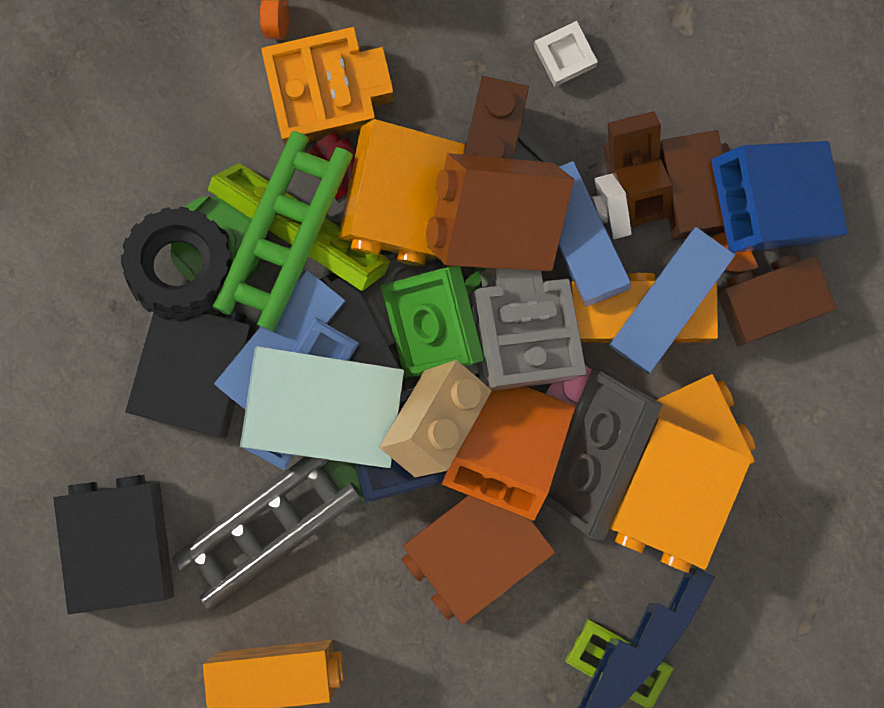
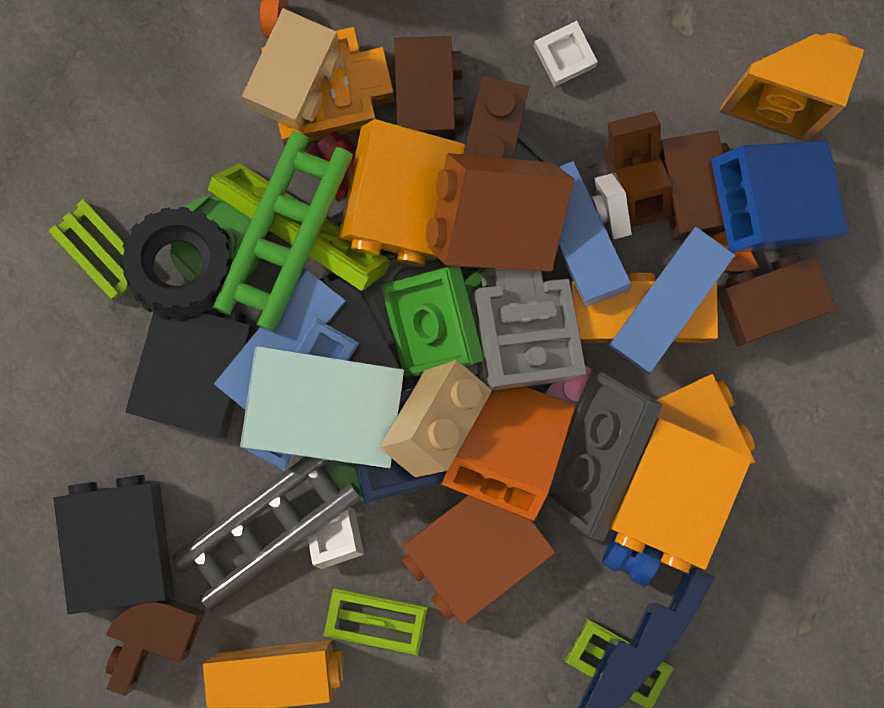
none -> lime tile [48,199,129,301]
none -> reddish brown brick [105,599,205,696]
none -> tan brick [242,8,343,132]
none -> white plate [308,507,364,569]
none -> lime tile [324,587,428,655]
none -> reddish brown brick [394,36,464,140]
none -> blue wheel [601,532,664,587]
none -> light orange slope [720,33,864,142]

